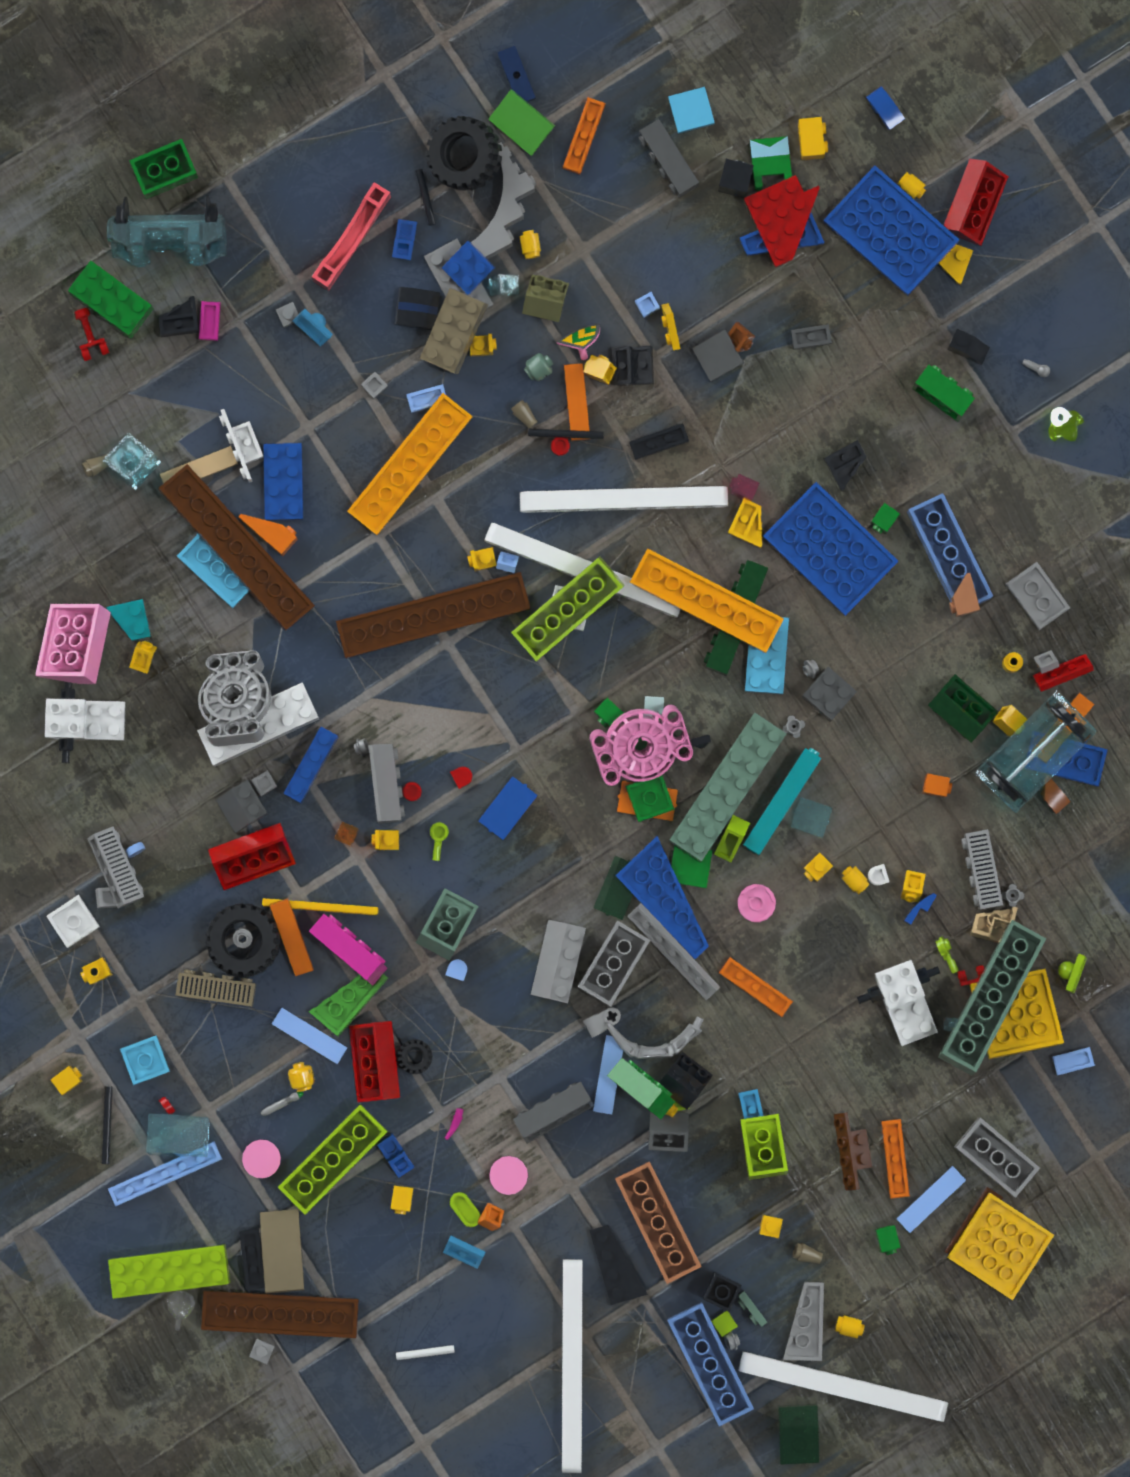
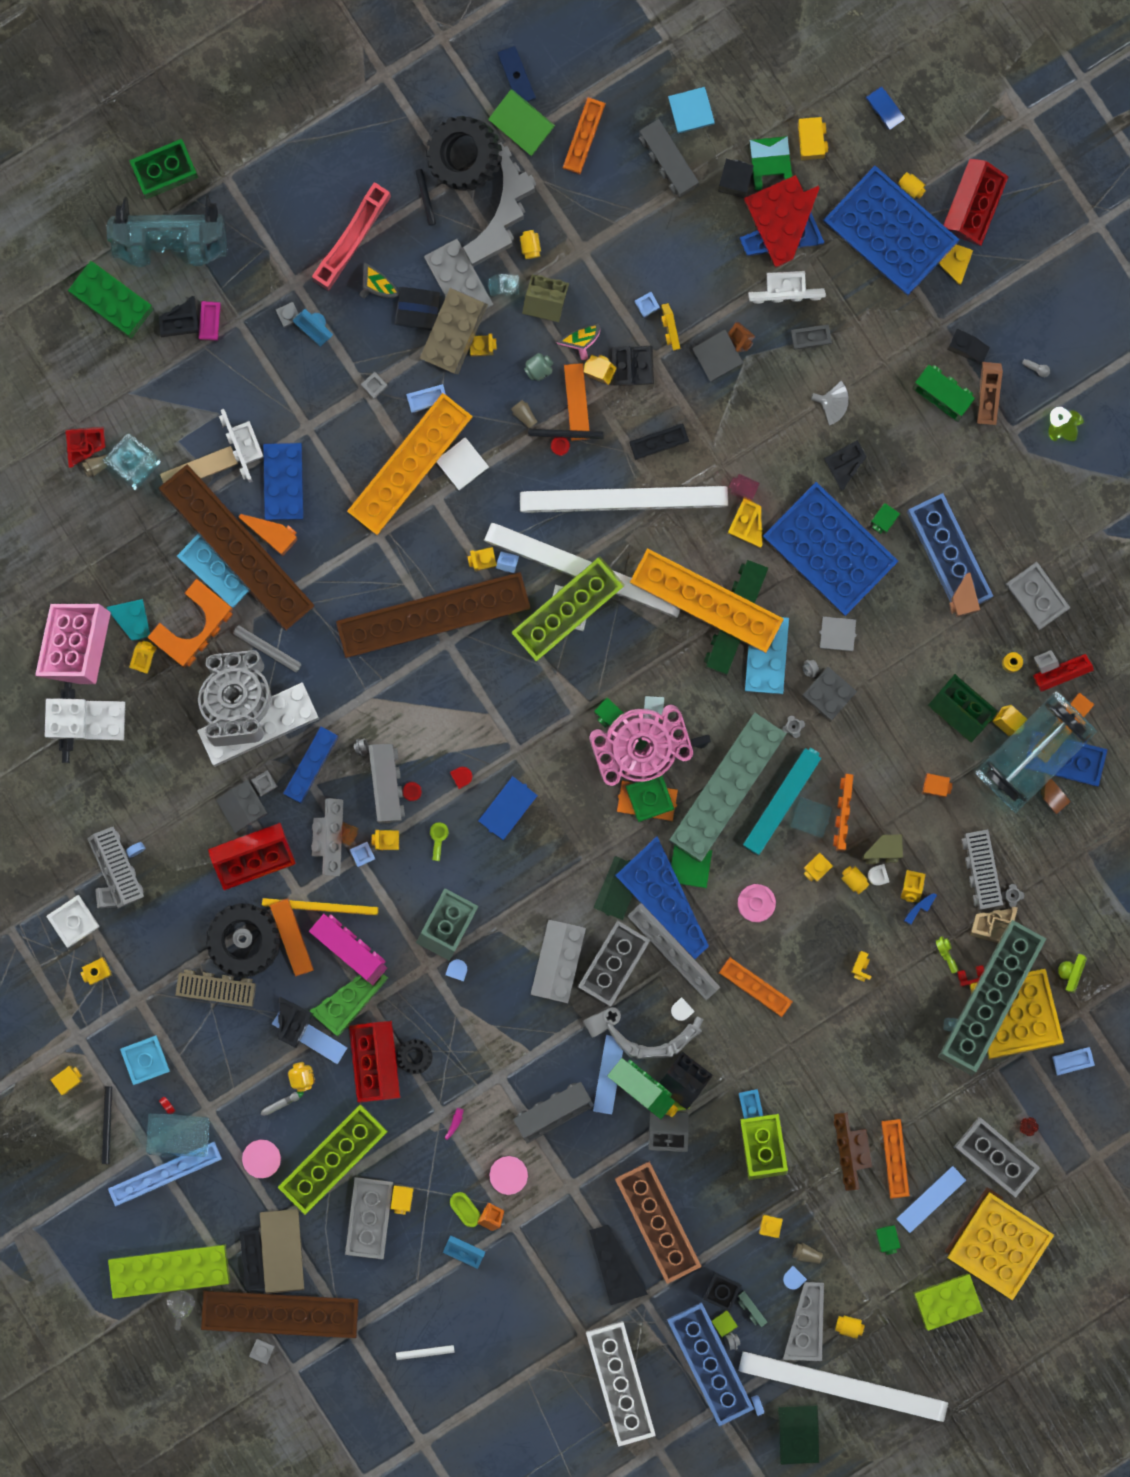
red bar [74,308,110,361] -> none
blue slope [377,1133,414,1178] -> none
blue slope [392,219,417,260] -> none
blue plate [442,241,495,295] -> none
white beam [562,1259,582,1473] -> none
lime slope [714,815,750,862] -> none
white piece [857,960,941,1046] -> none
none -> red slope [65,426,105,468]
none -> orange arch [148,579,233,668]
none -> light grey axle [233,626,301,672]
none -> black wing [278,997,314,1048]
none -> light grey bracket [311,798,343,876]
none -> light grey plate [345,1177,393,1259]
none -> light blue tile [350,842,375,867]
none -> shield [360,263,399,298]
none -> white tile [436,437,489,491]
none -> white brick [586,1321,656,1447]
none -> white tile [671,997,695,1021]
none -> white bracket [748,271,826,304]
none -> light blue tile [751,1395,764,1416]
none -> light blue tile [783,1266,807,1289]
none -> light grey hand [811,381,849,425]
none -> light grey piece [819,617,857,651]
none -> orange wing [833,774,854,852]
none -> yellow bracket [851,951,871,982]
none -> olive slope [861,834,903,864]
none -> lime brick [913,1273,983,1331]
none -> nougat slope [977,362,1003,425]
none -> clear red plate [1020,1117,1039,1136]

